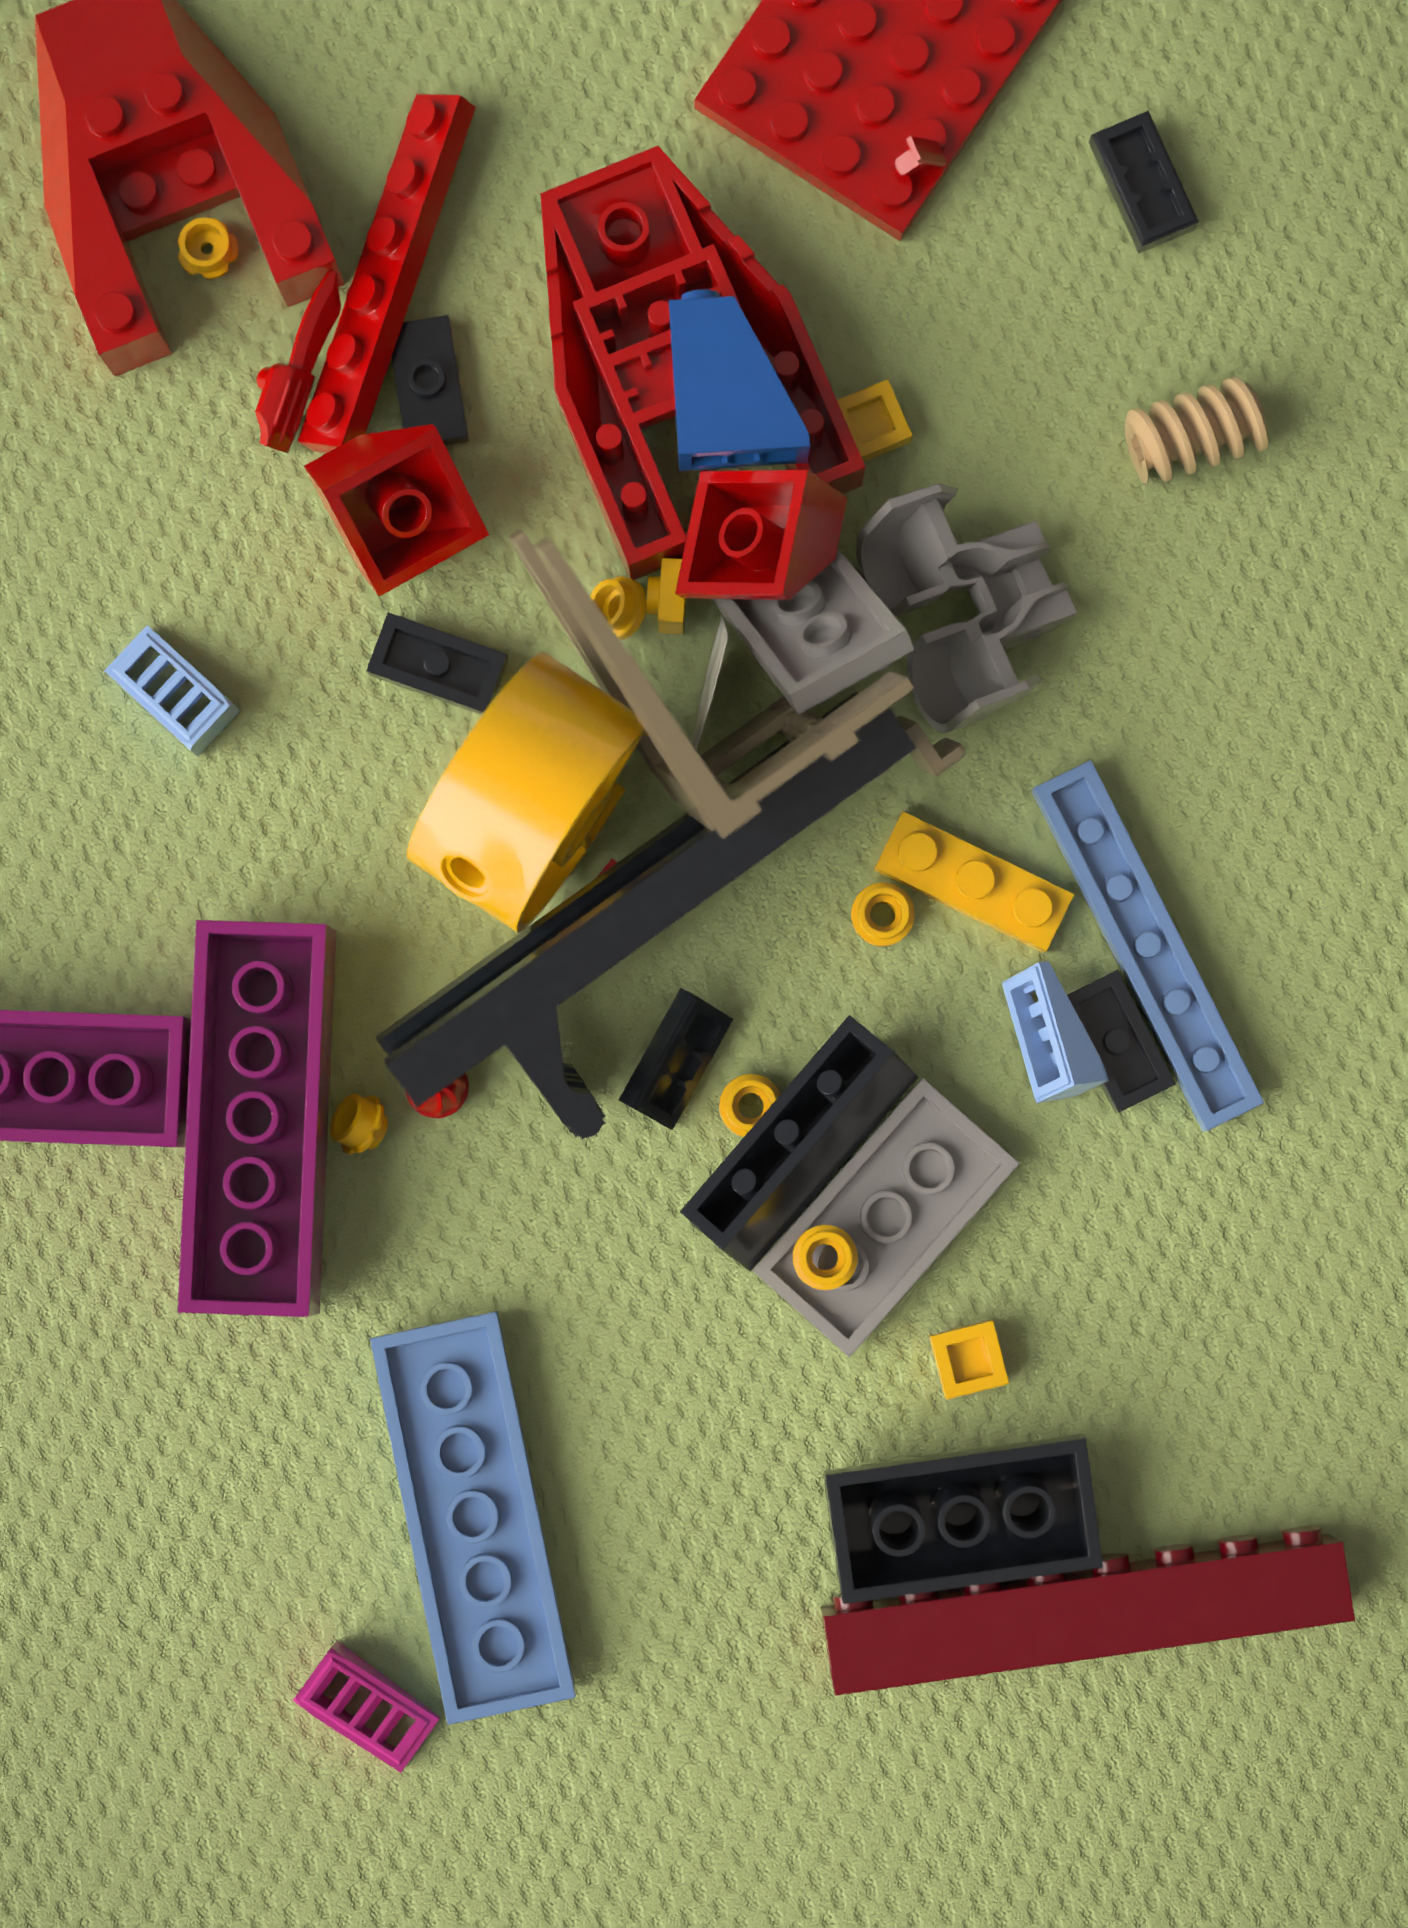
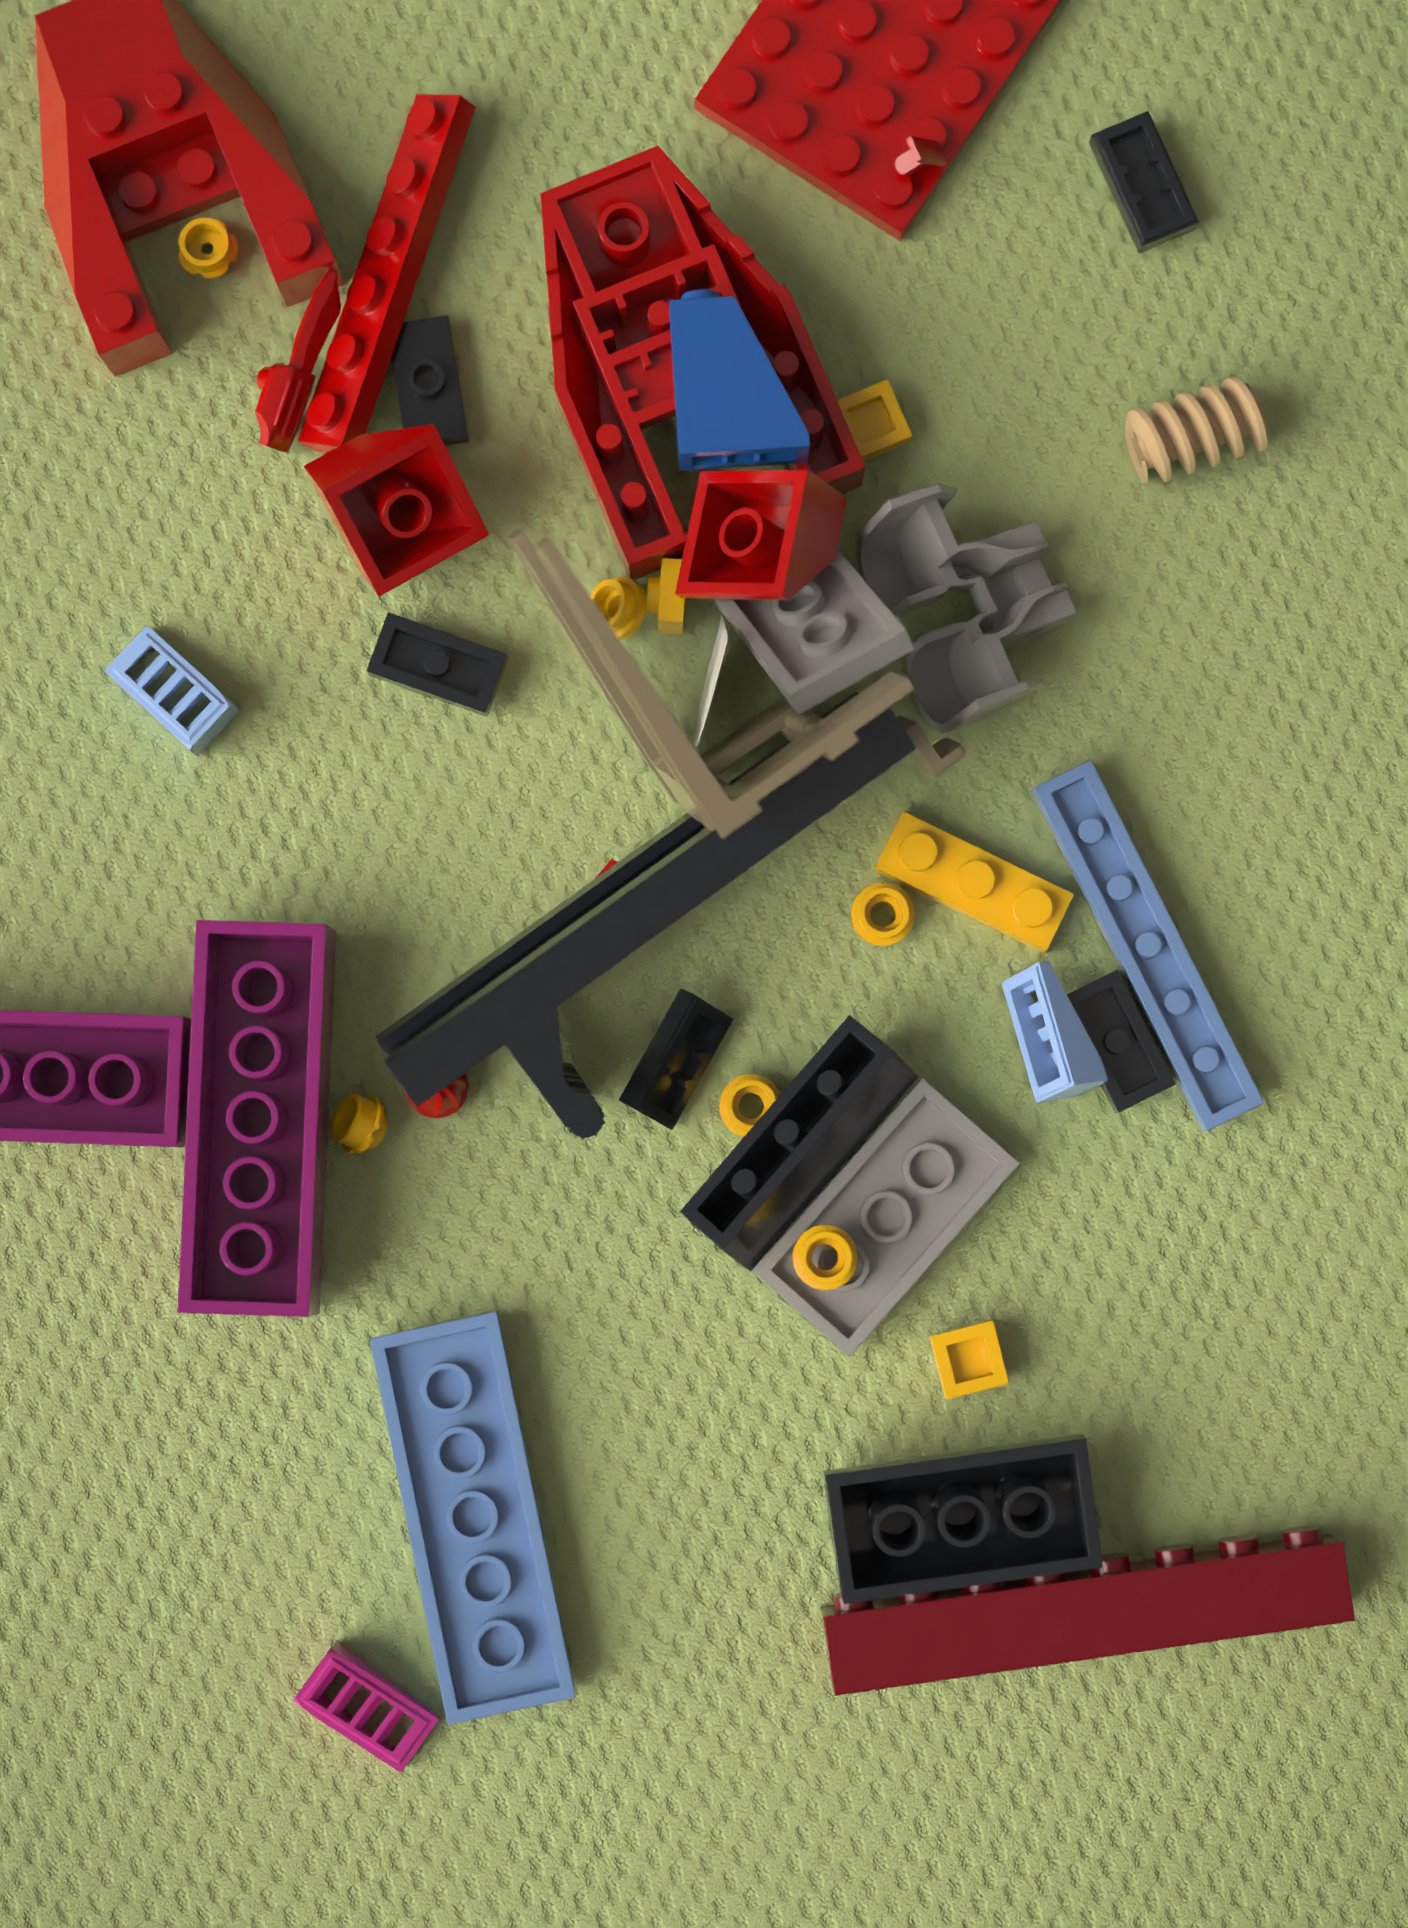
yellow animal [407,652,649,933] -> none

